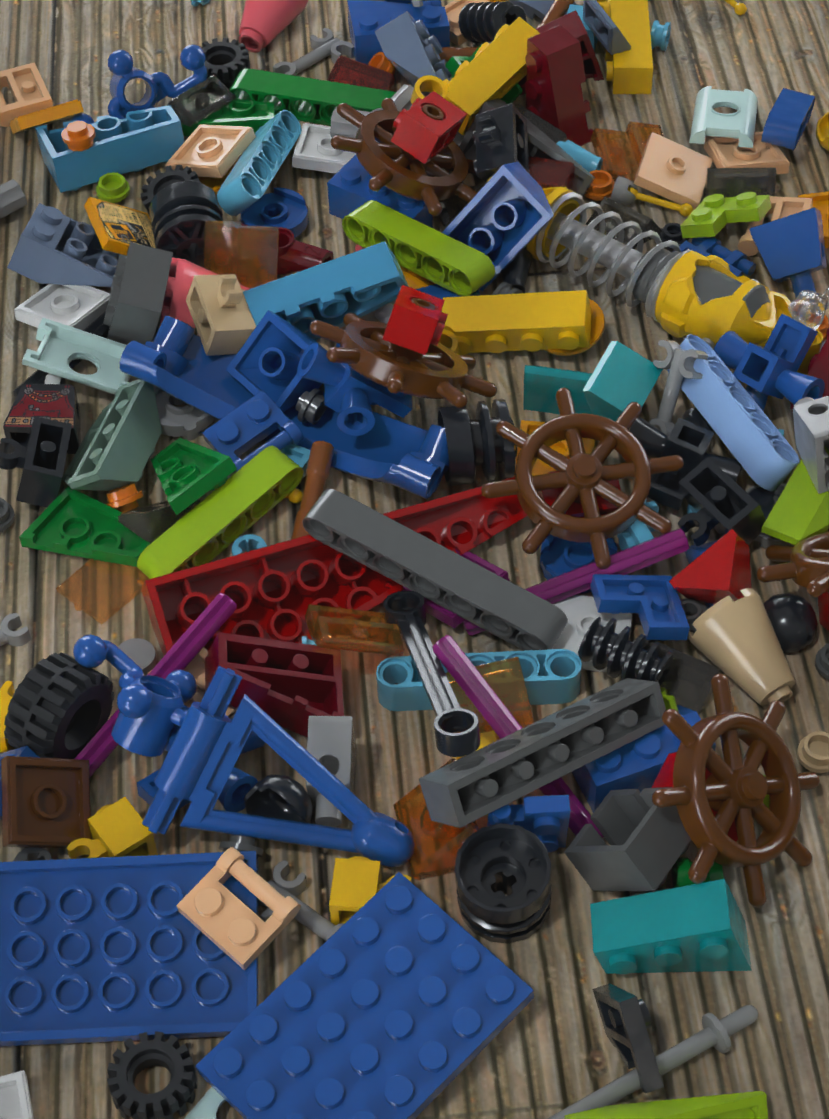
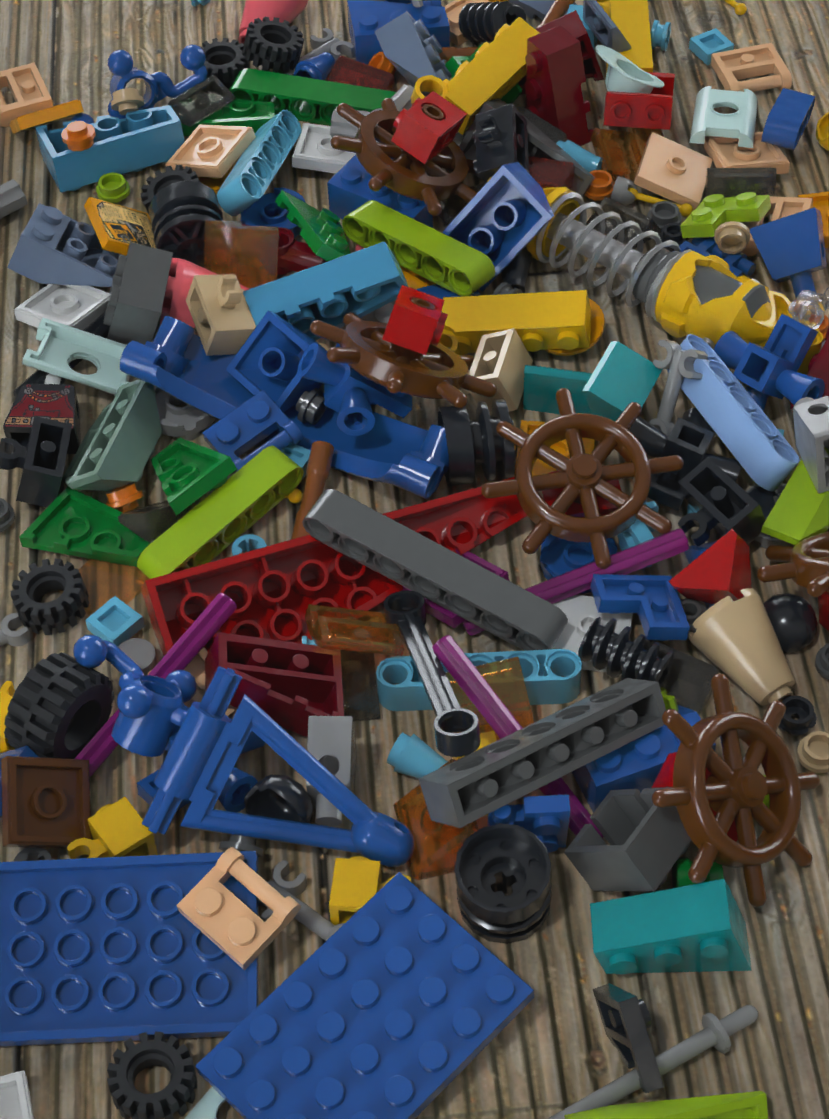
none -> black tyre [11,558,89,635]
none -> medium azure plate [85,596,145,647]
none -> tan plate [111,88,144,115]
none -> black tyre [243,17,304,73]
none -> green wing [275,190,351,261]
none -> blue cone [293,52,336,80]
none -> clear smoke slope [331,639,381,722]
none -> medium azure cone [387,732,450,779]
none -> tan brick [461,328,533,415]
none -> light aqua piece [595,45,665,94]
none -> red panel [603,72,675,130]
none -> dark grey plate [647,201,682,231]
none -> medium azure plate [689,28,734,65]
none -> light nougat plate [711,42,792,92]
none -> tan plate [714,221,750,254]
none -> black plate [778,696,817,736]

